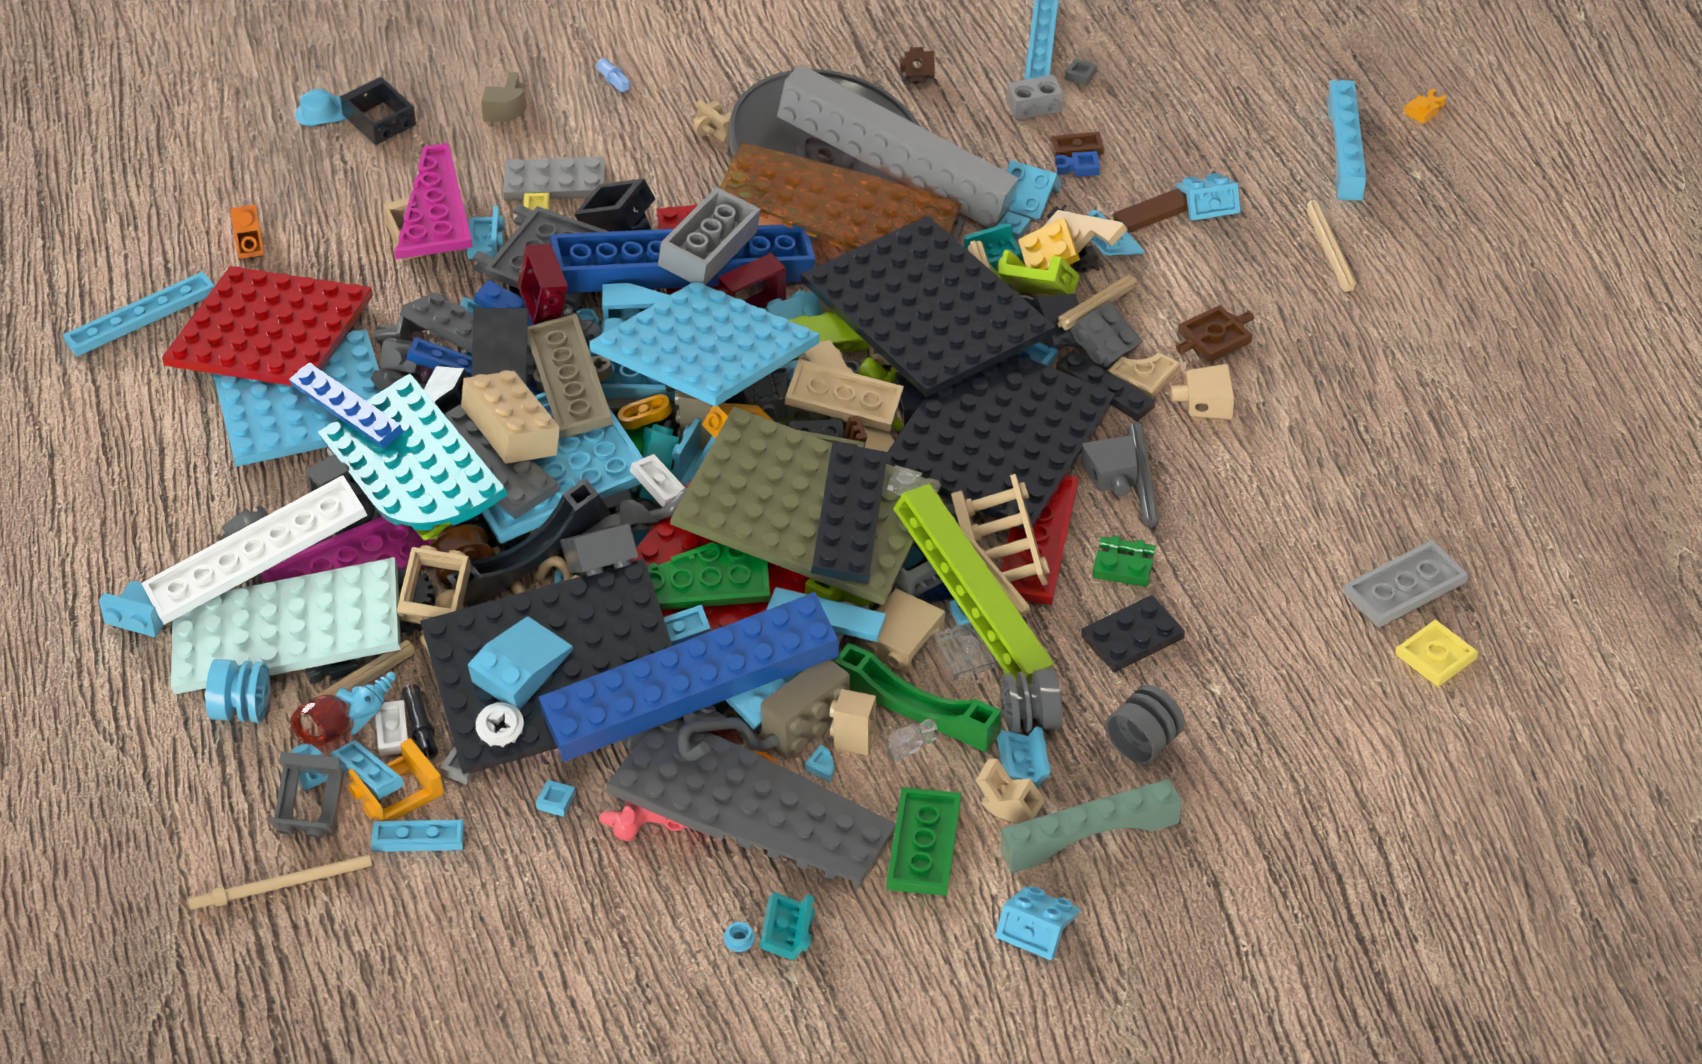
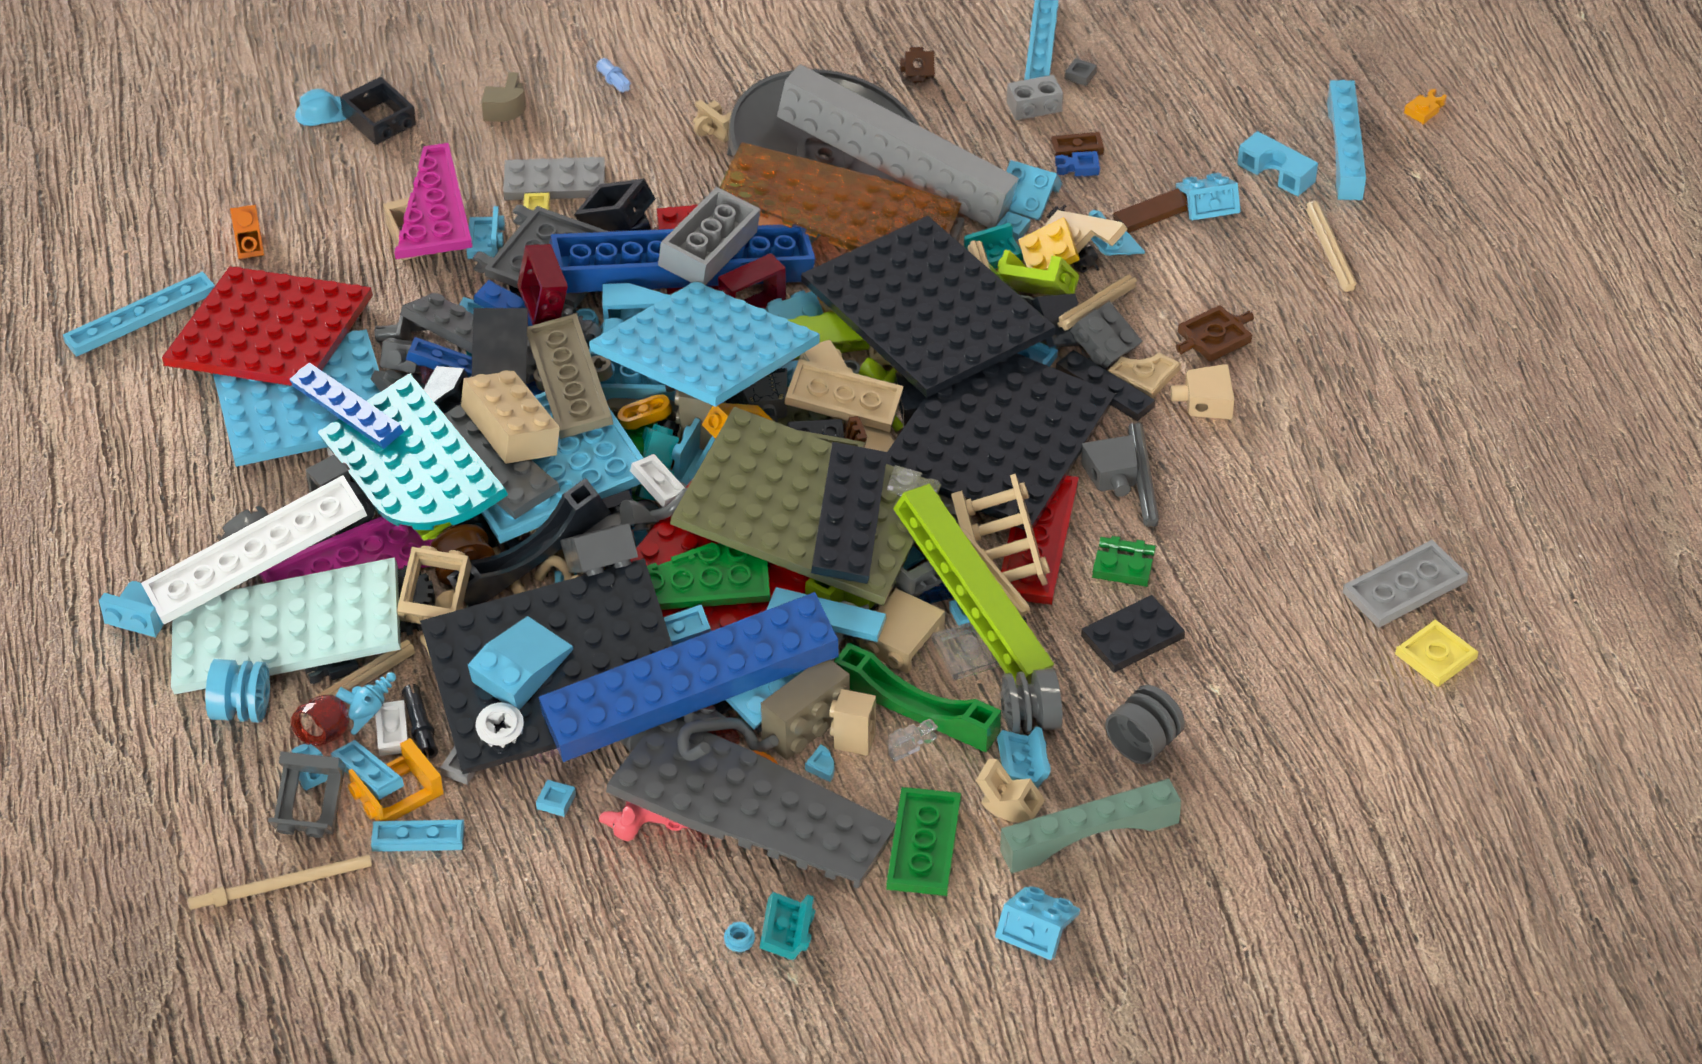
none -> medium azure arch [1237,131,1318,197]

